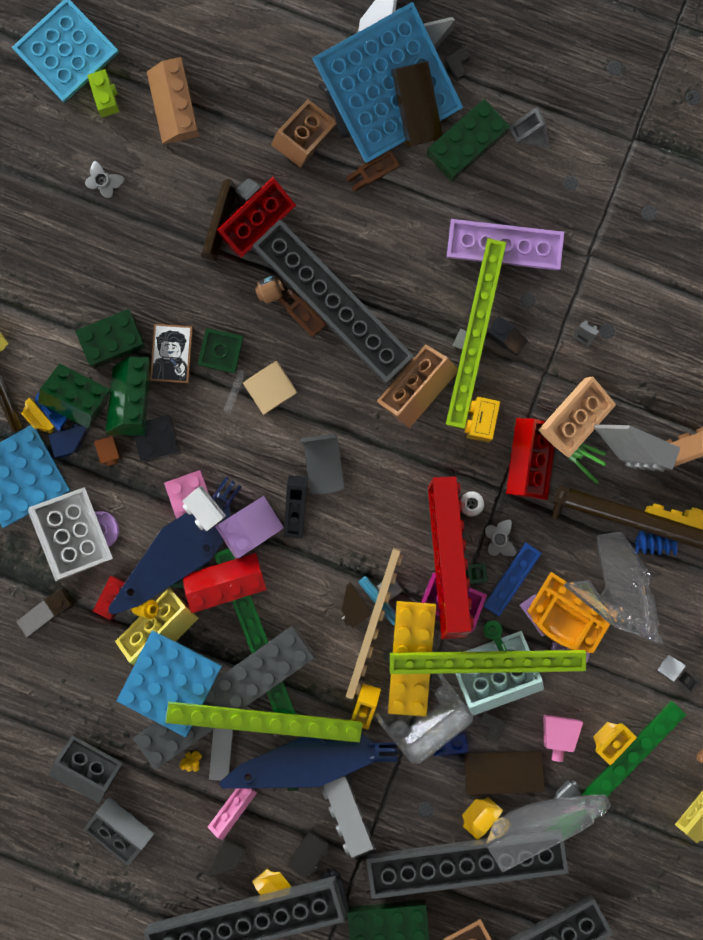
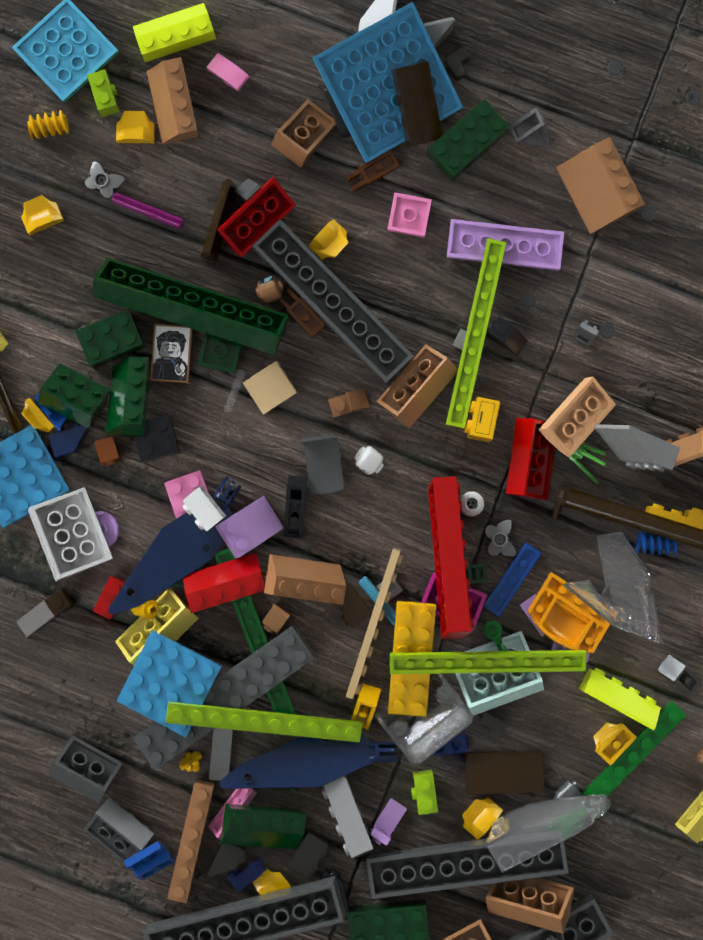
bright pink torso [543,714,583,762] -> none
none -> yellow slope [21,195,64,235]
none -> yellow piece [28,110,70,140]
none -> dark green brick [92,257,289,355]
none -> magenta axle [112,192,183,229]
none -> yellow slope [116,111,155,143]
none -> blue slope [124,841,176,880]
none -> neon yellow slope [133,3,216,62]
none -> medium nougat brick [167,779,216,903]
none -> bright pink slope [206,53,250,91]
none -> dark green slope [220,804,307,849]
none -> clear blue leg [227,857,264,893]
none -> medium nougat slope [262,603,291,634]
none -> medium nougat slope [264,554,346,605]
none -> yellow slope [308,219,349,261]
none -> medium nougat slope [328,389,370,418]
none -> white head [355,446,384,475]
none -> lavender bracket [370,798,407,846]
none -> bright pink plate [387,192,432,238]
none -> lime brick [411,770,438,815]
none -> medium nougat slope [486,878,574,934]
none -> medium nougat slope [556,137,645,234]
none -> neon yellow slope [578,668,661,730]

